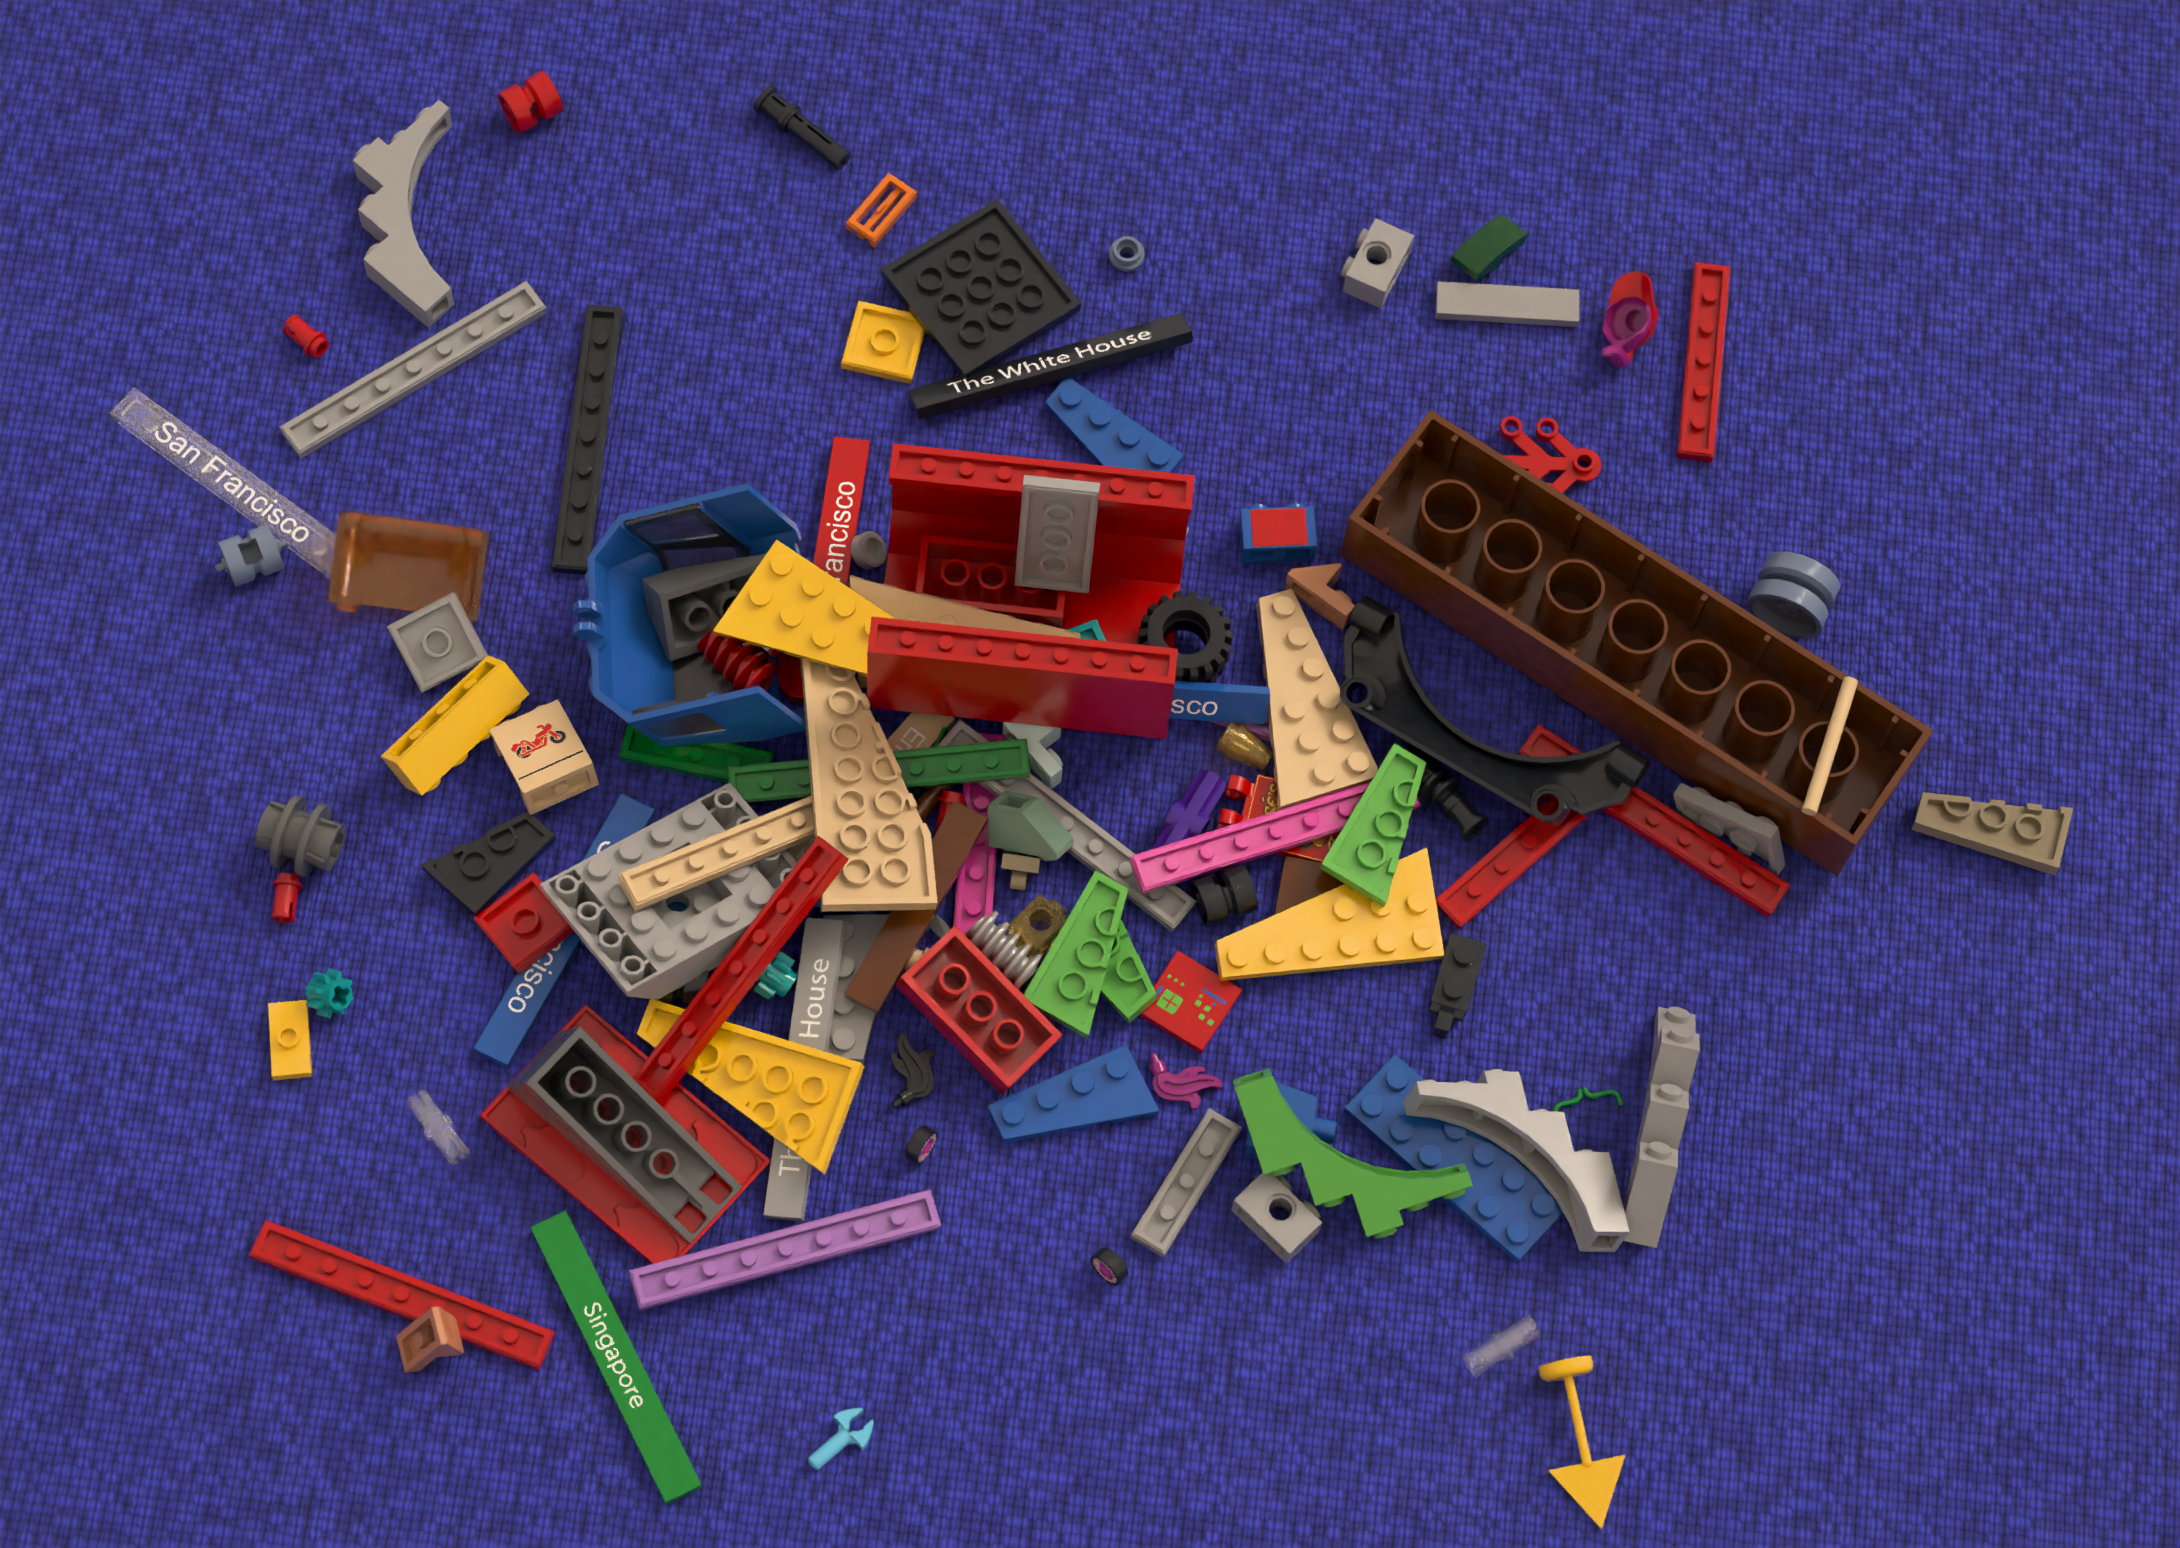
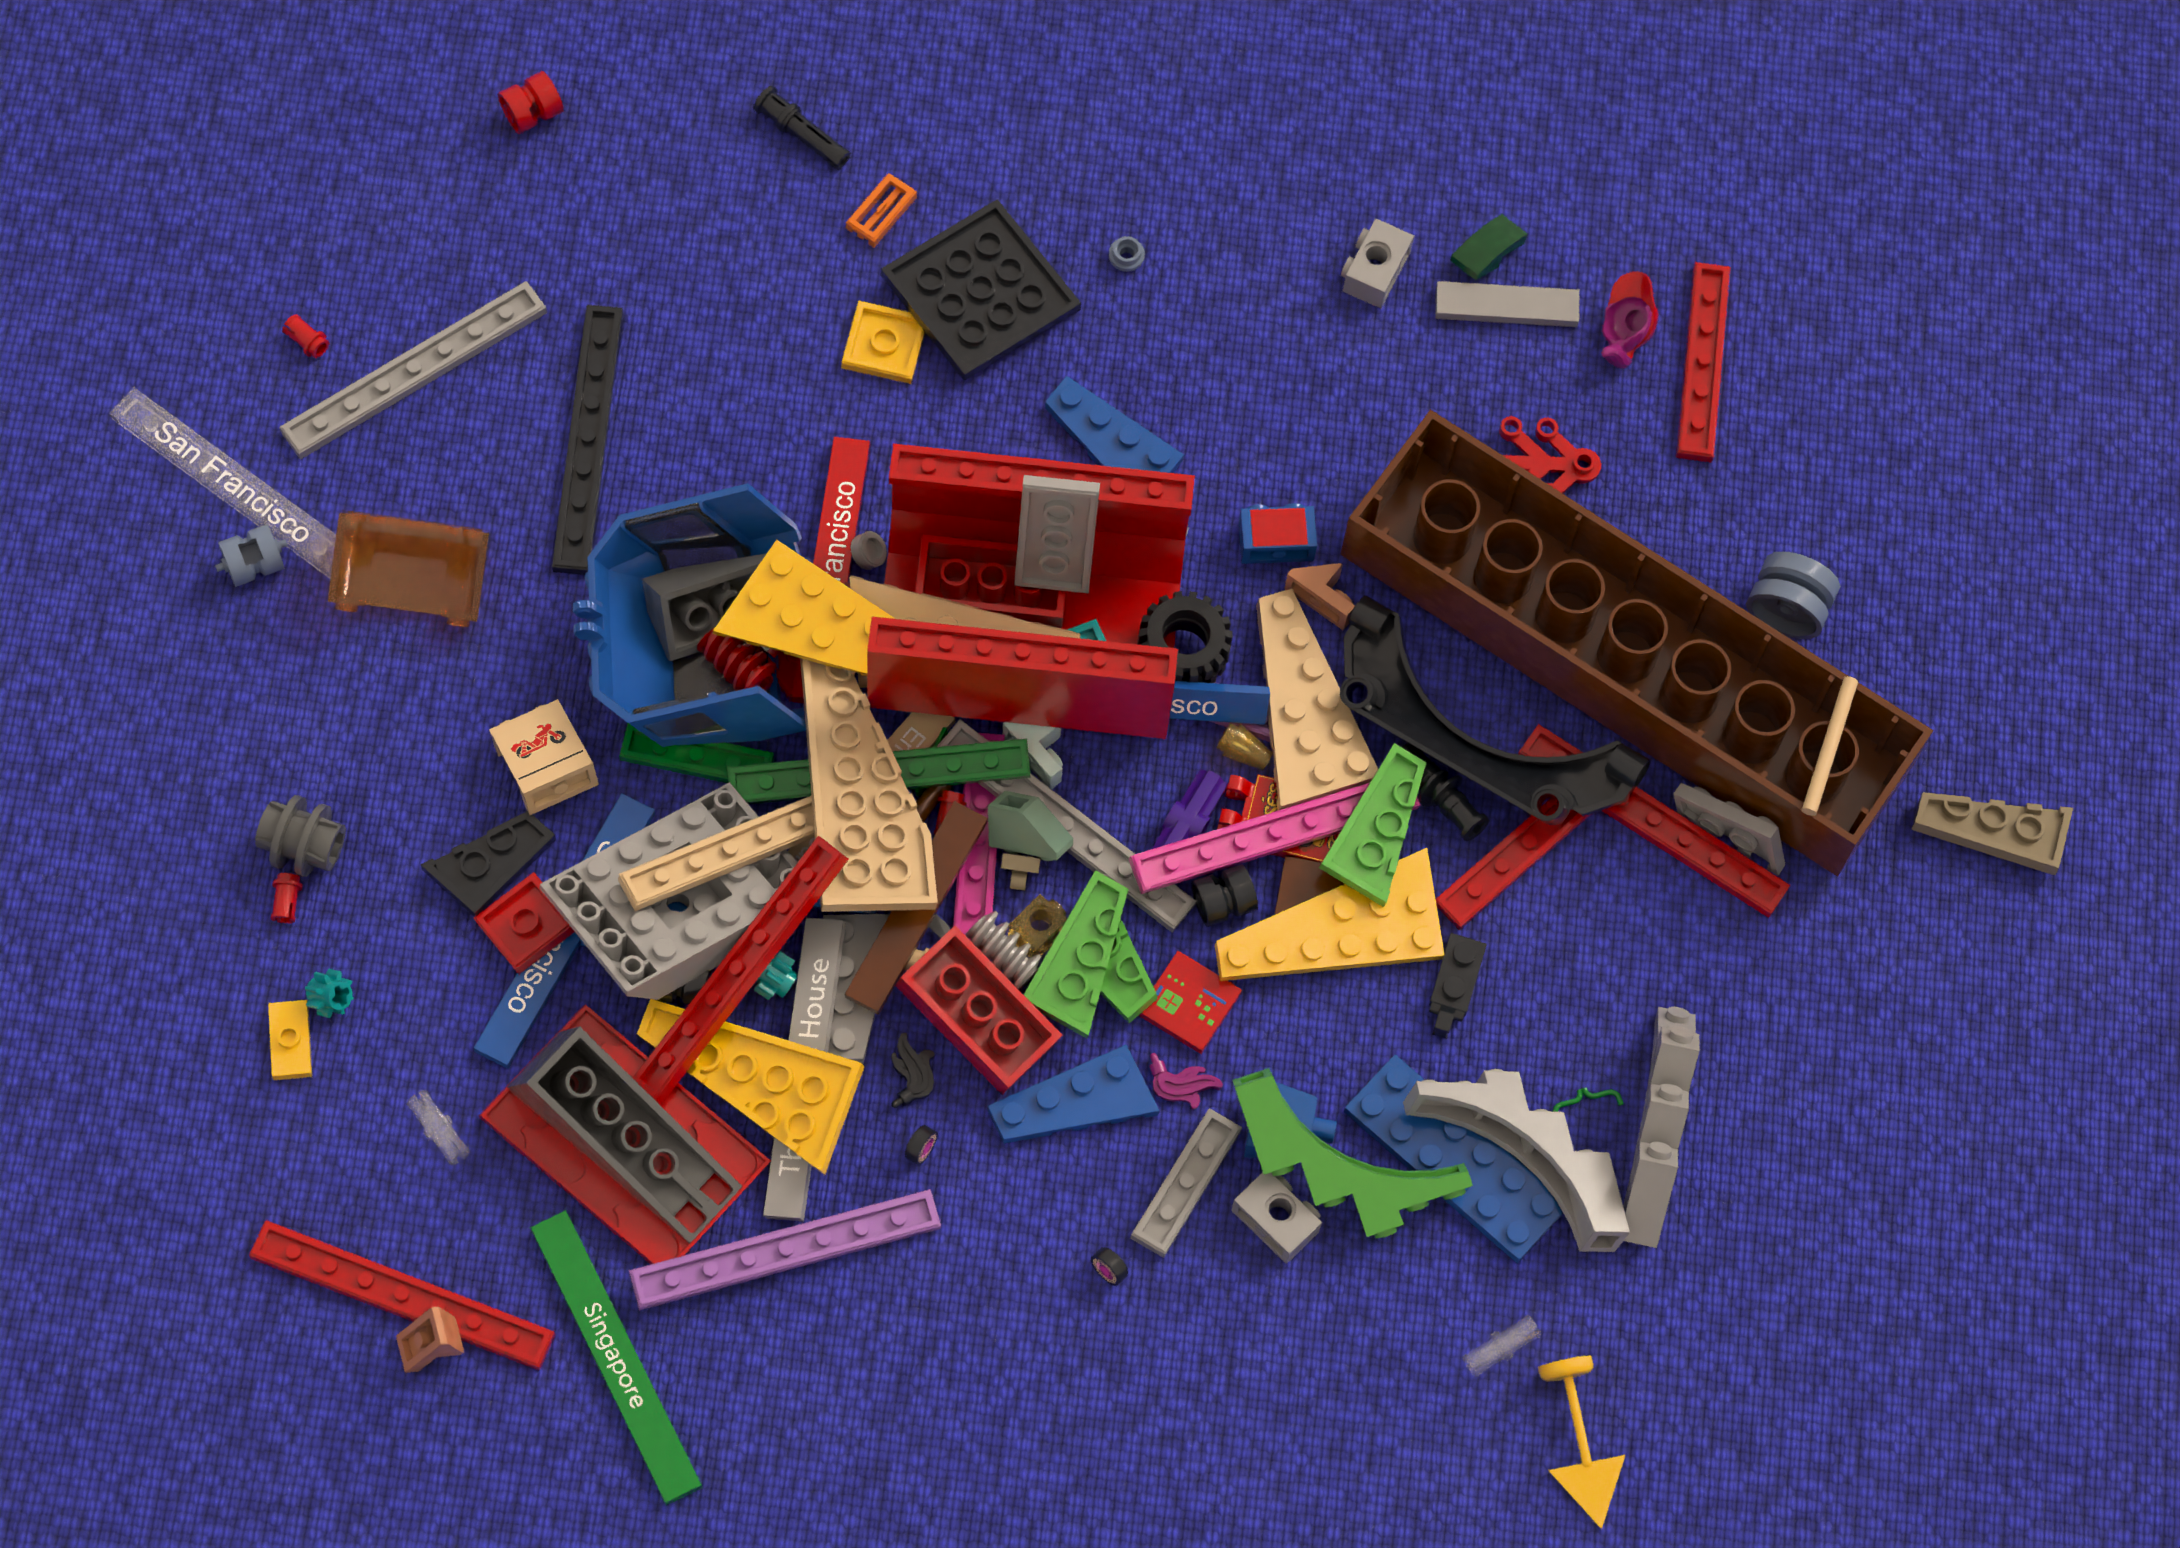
light grey arch [353,100,454,328] -> none
yellow brick [381,655,529,796] -> none
light grey tile [387,592,488,693] -> none
medium azure bar [808,1408,873,1470] -> none
black tile [908,313,1193,419] -> none

